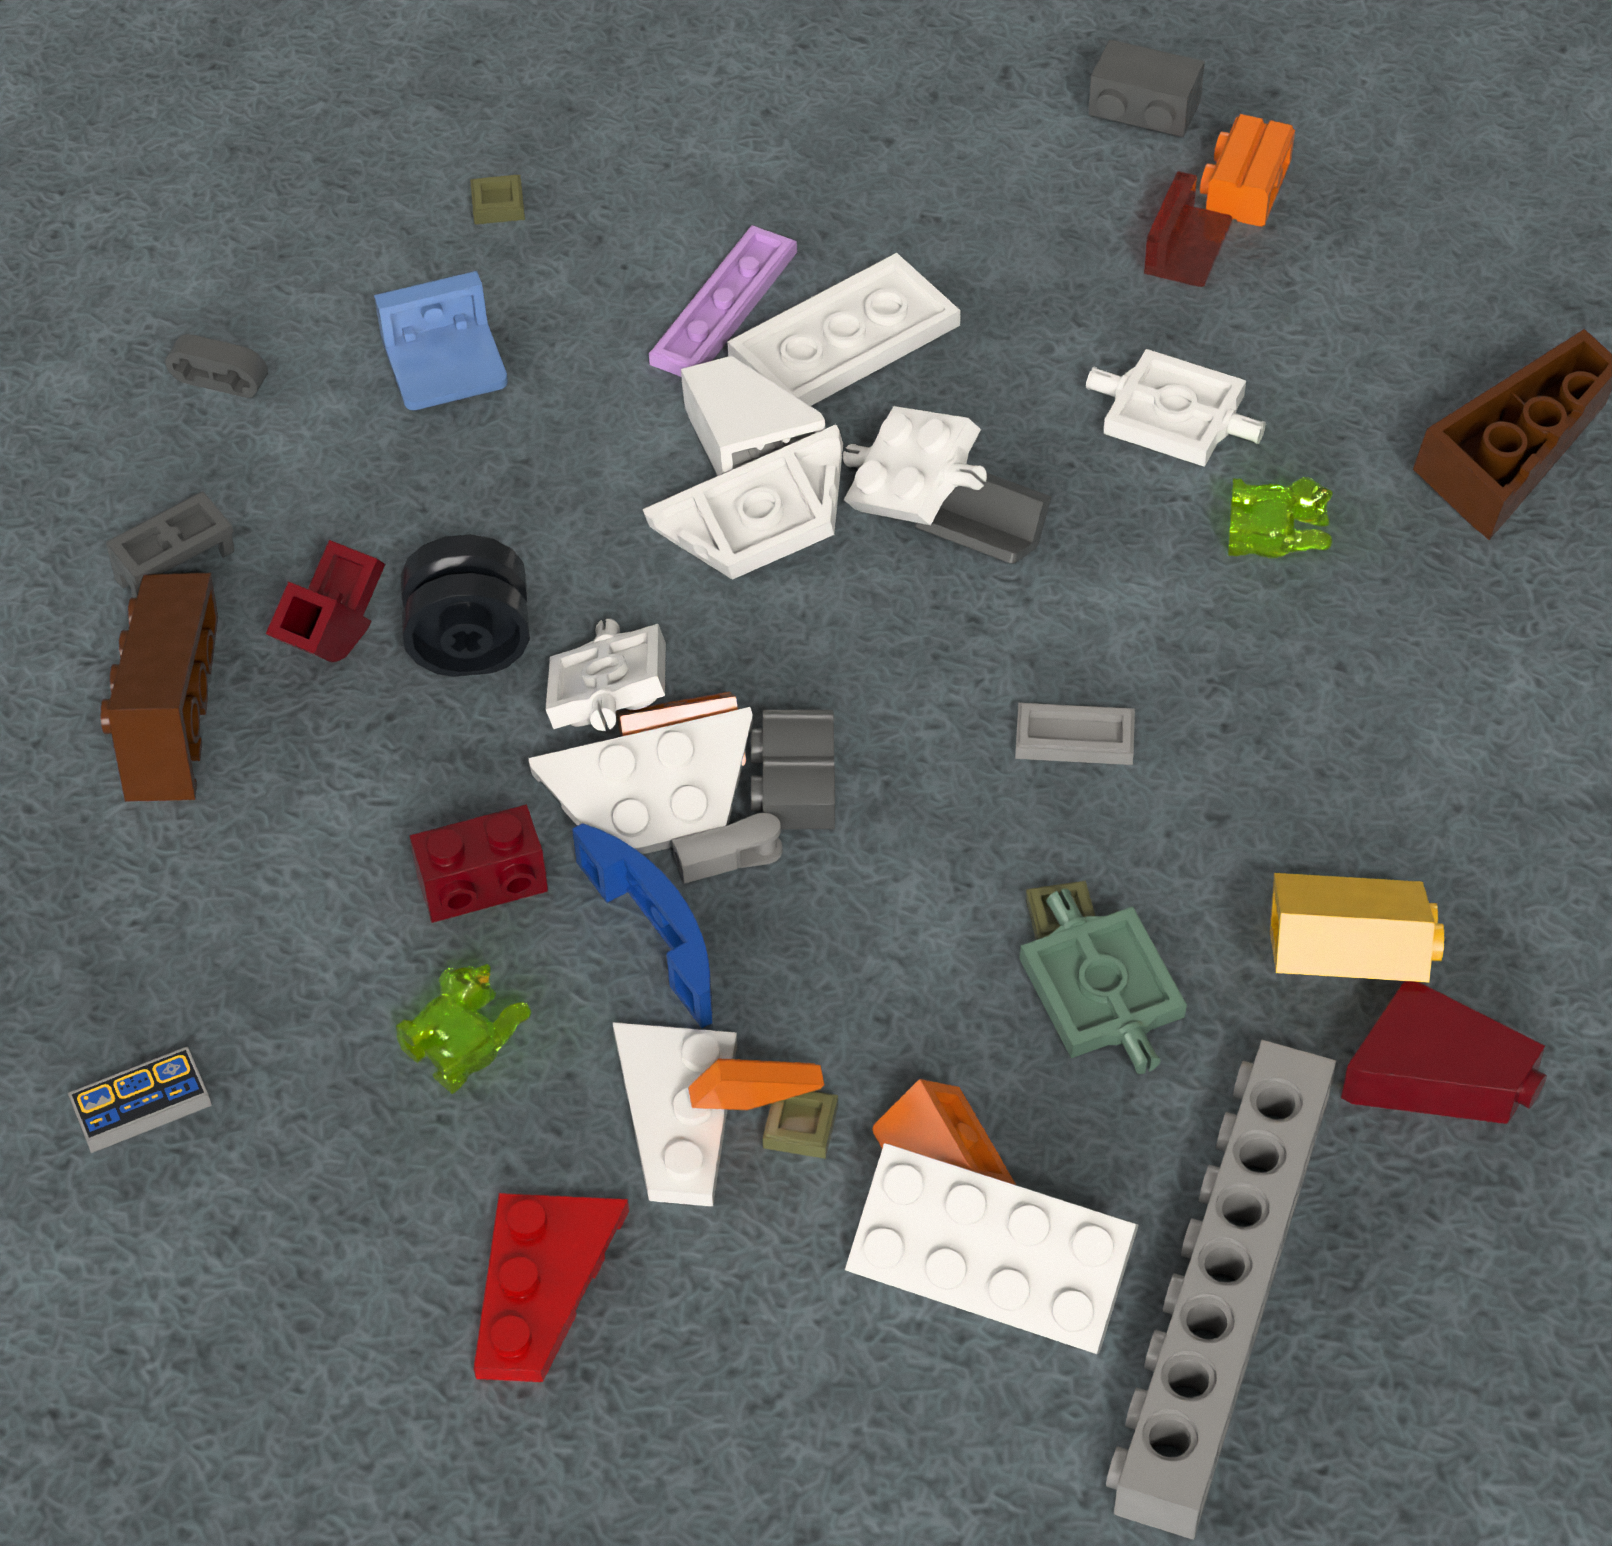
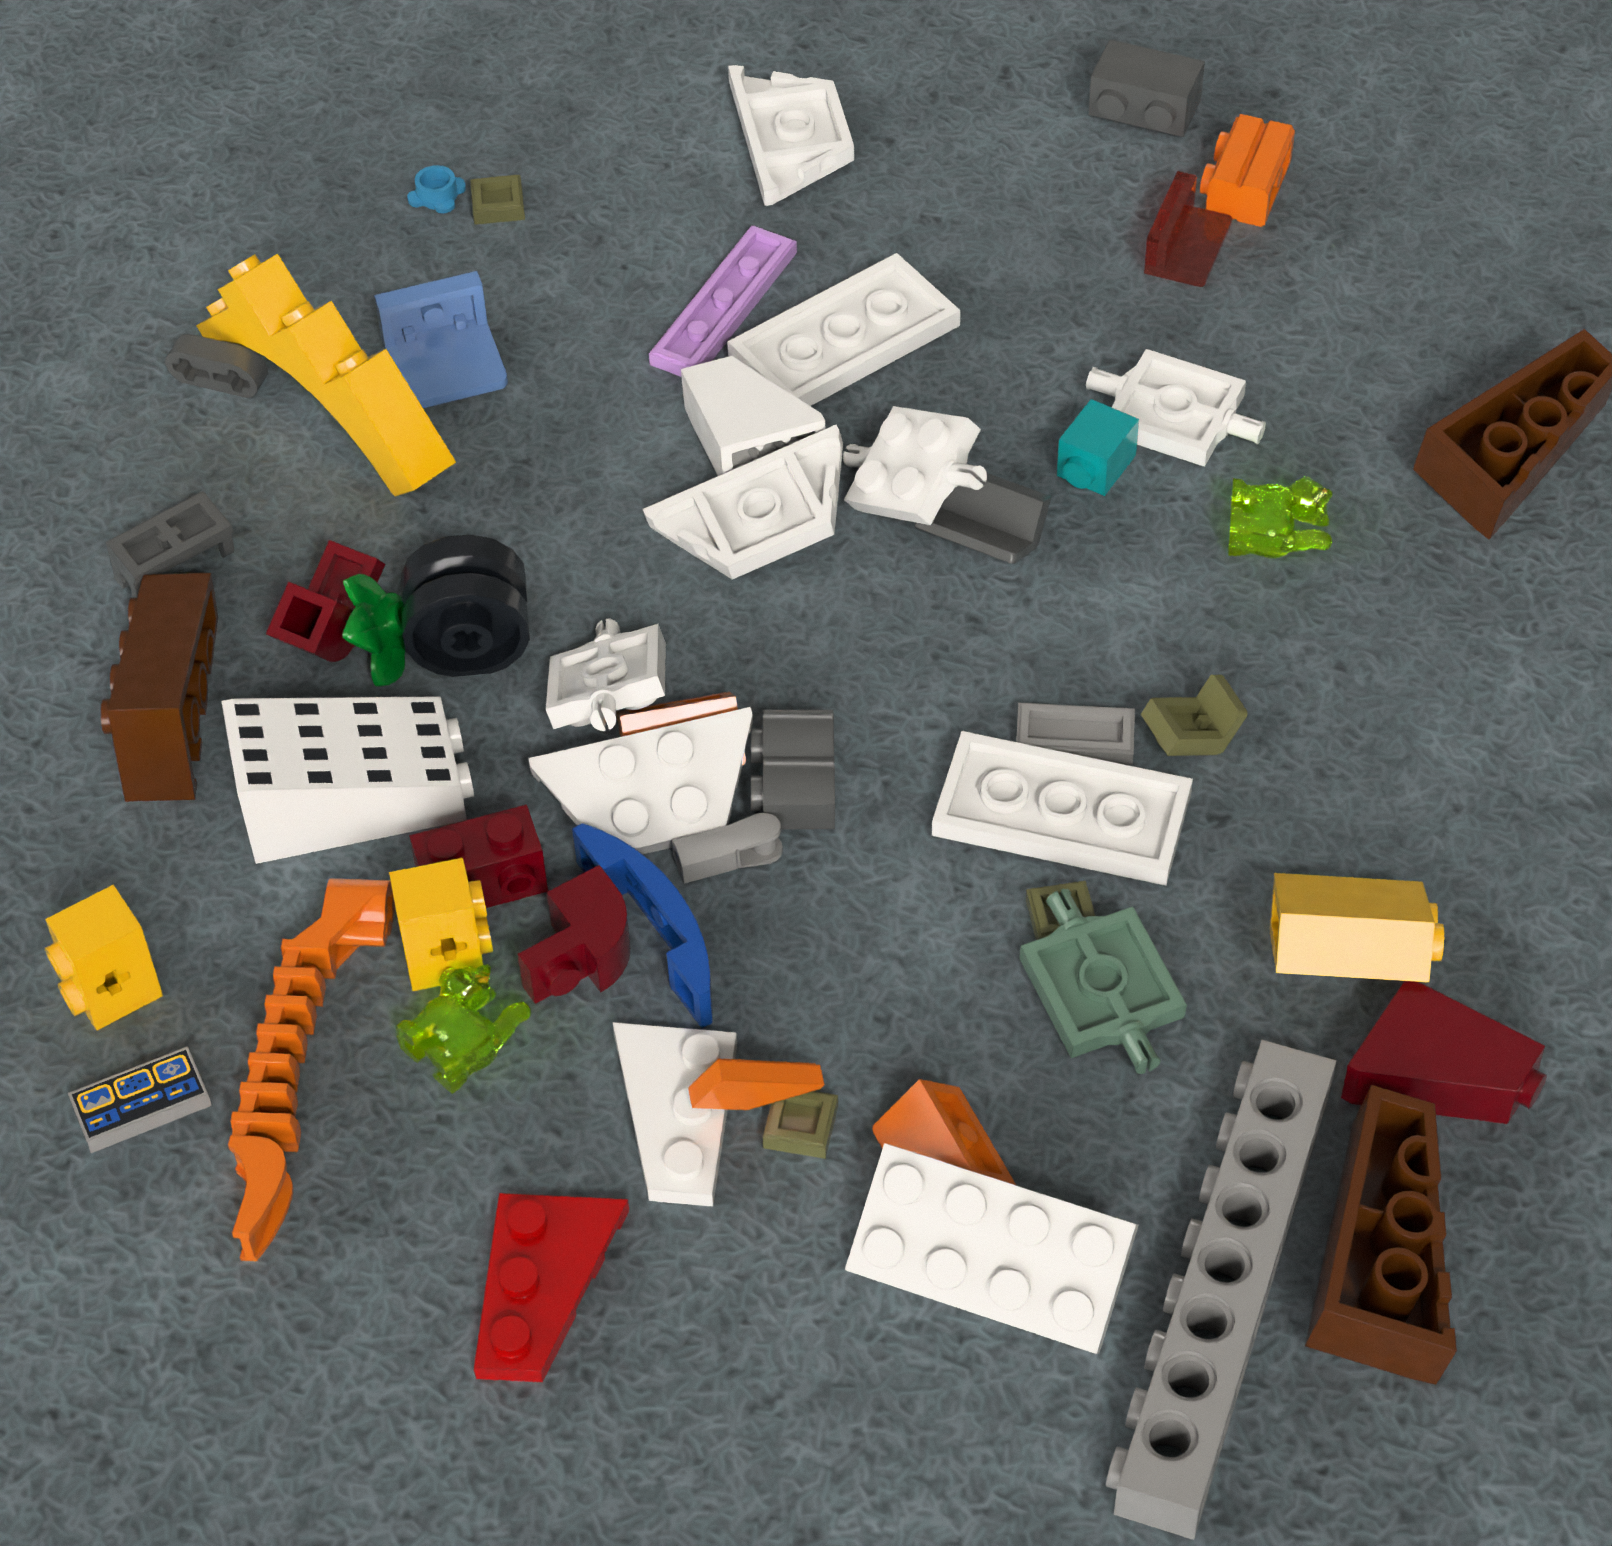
none -> yellow brick [45,885,163,1031]
none -> yellow arch [196,254,456,496]
none -> white slope [221,697,474,864]
none -> orange piece [228,878,395,1261]
none -> green plate [342,574,405,687]
none -> yellow brick [389,858,493,991]
none -> dark azure plate [407,165,466,213]
none -> dark red brick [518,865,631,1004]
none -> white wing [728,65,854,206]
none -> white plate [932,731,1193,886]
none -> teal brick [1057,399,1139,496]
none -> olive bracket [1141,675,1247,756]
none -> reddish brown wedge [1305,1085,1457,1385]

